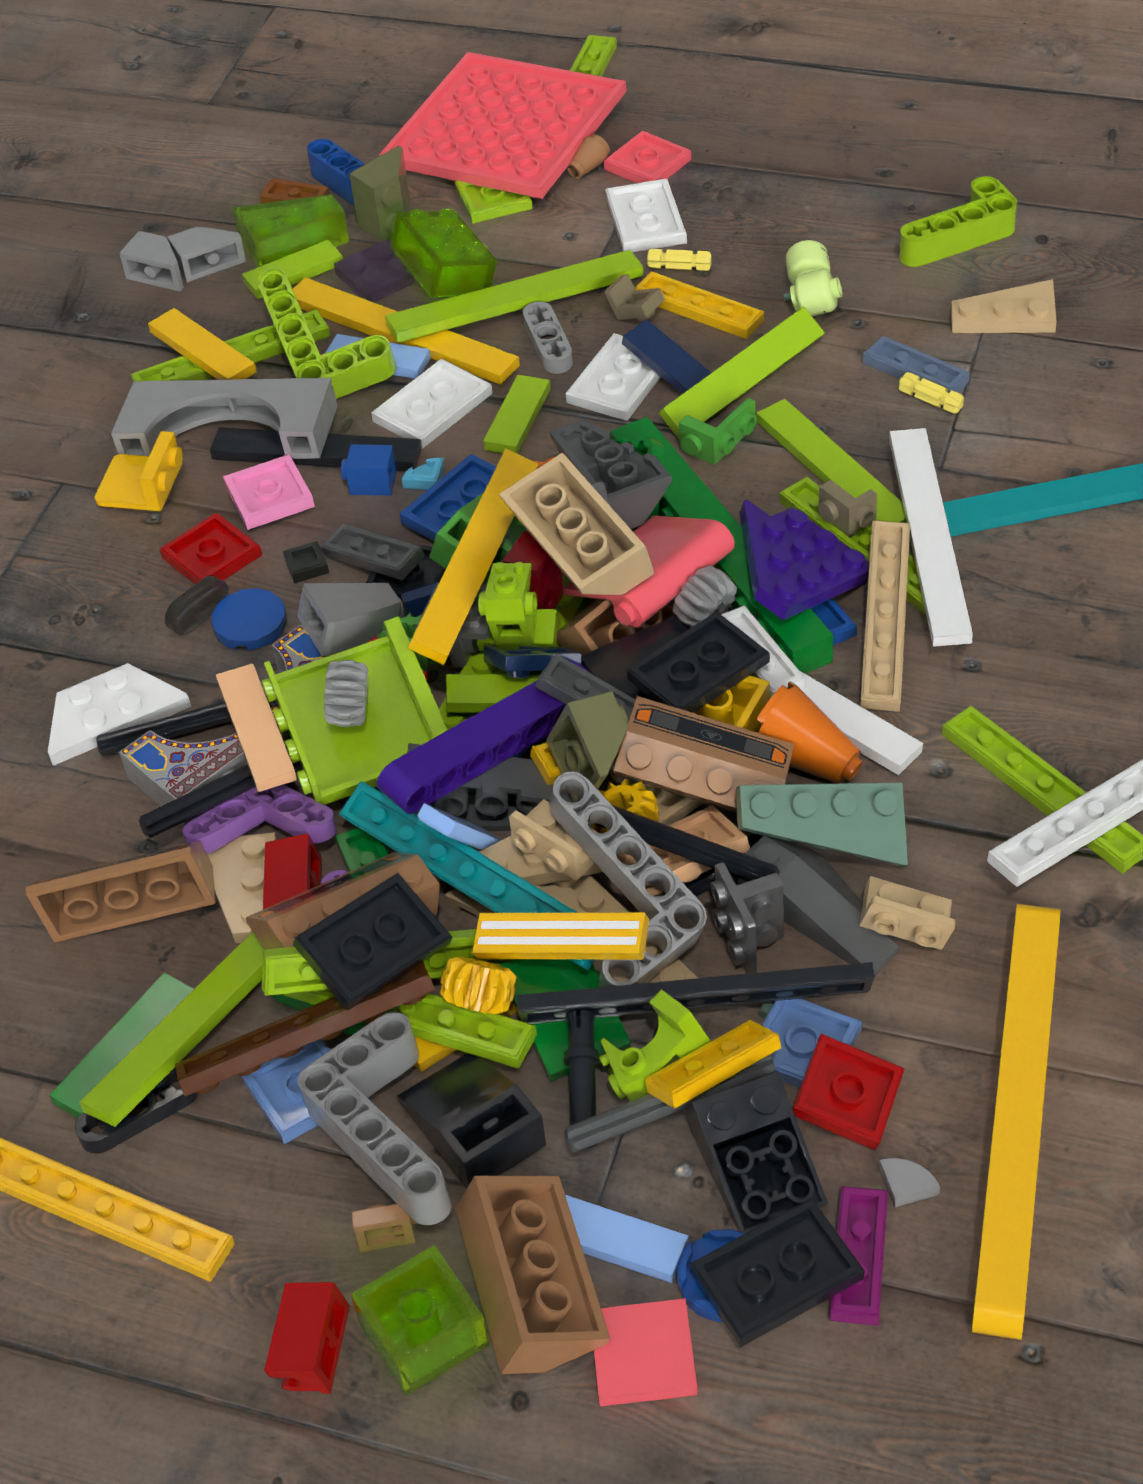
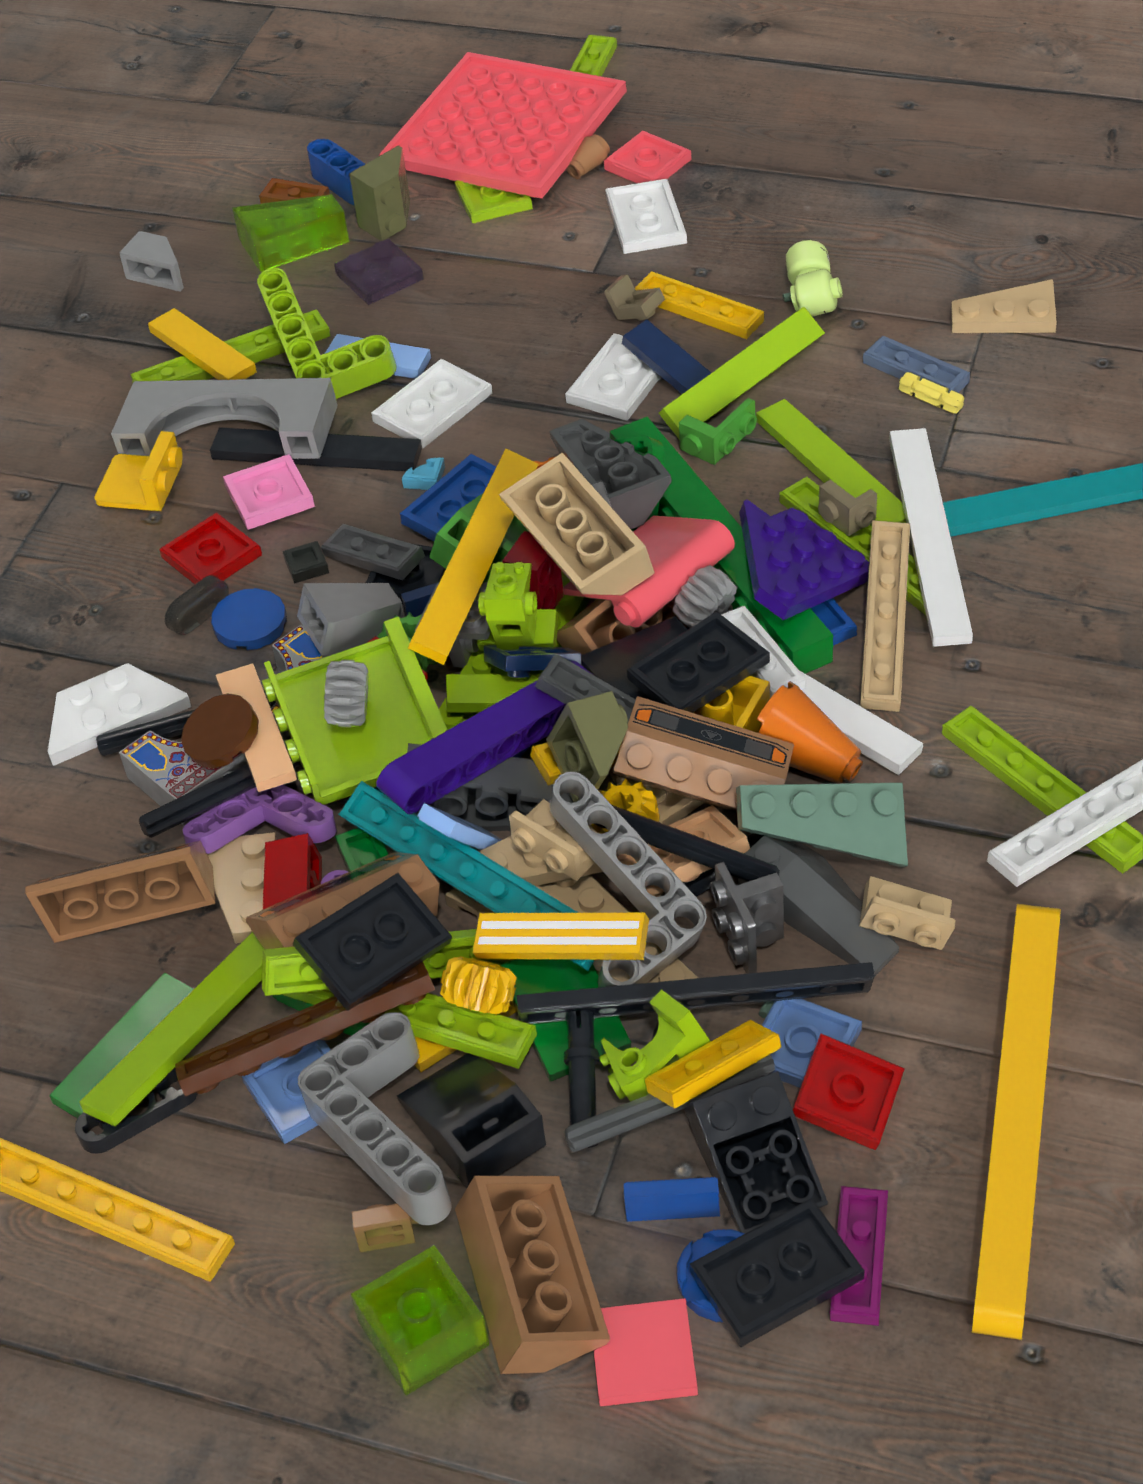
light grey slope [167,226,246,283] -> none
lime tile [242,240,344,299] -> none
red hinge [264,1282,350,1394] -> none
yellow tile [293,277,520,385] -> none
blue brick [341,444,397,496] -> none
lime tile [385,250,643,343] -> none
clear neon green brick [390,208,498,298] -> none
lime tile [483,375,551,454] -> none
light grey beam [523,302,573,374] -> none
light blue tile [565,1195,689,1283] -> none
light yellow axle [647,249,712,271] -> none
light grey tile [879,1158,940,1207] -> none
lime beam [899,176,1017,267] -> none
none -> reddish brown tile [181,693,259,769]
none -> blue tile [624,1177,720,1222]

